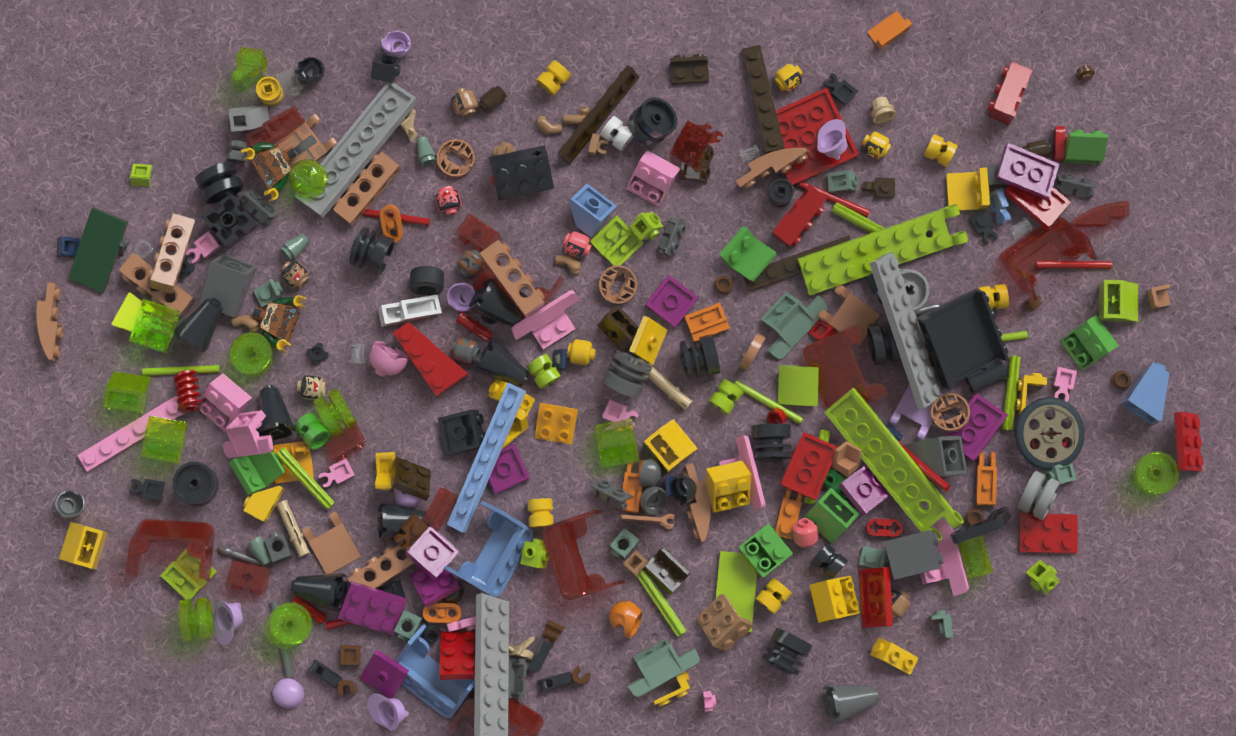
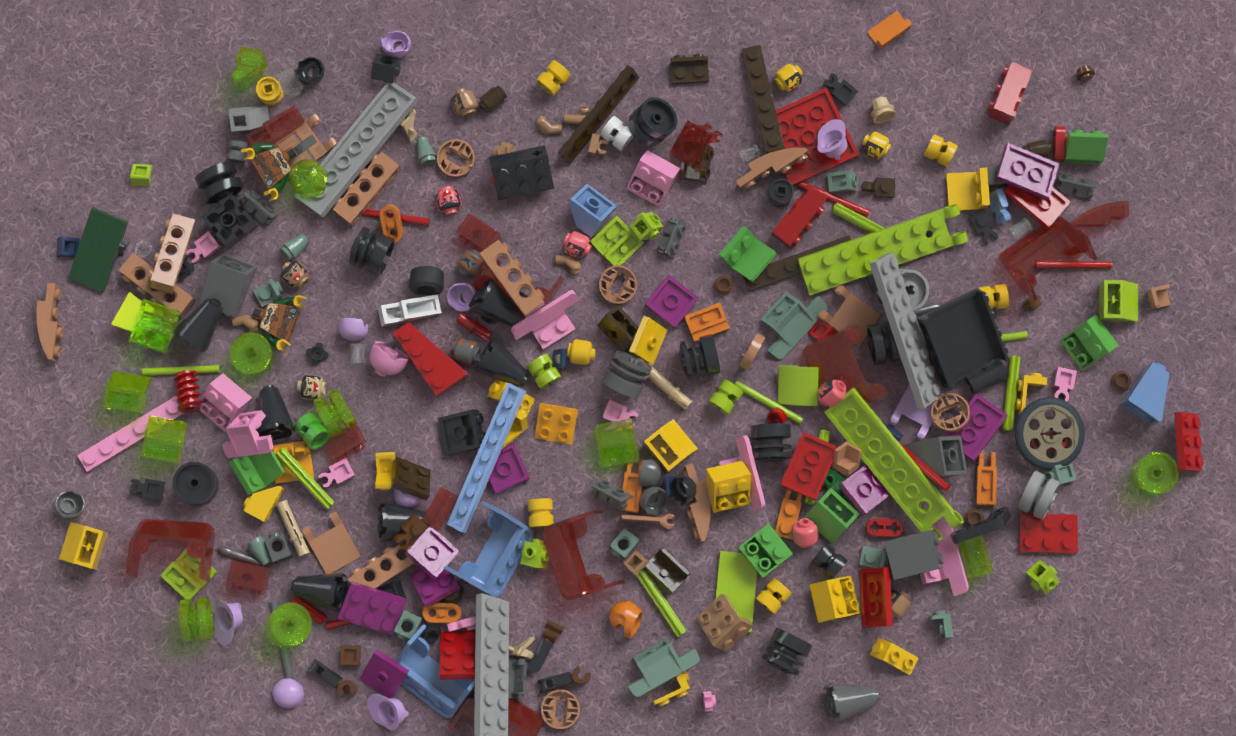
none -> lavender hair [339,318,368,341]
none -> nougat piece [541,690,580,729]
none -> coral head [818,379,846,407]

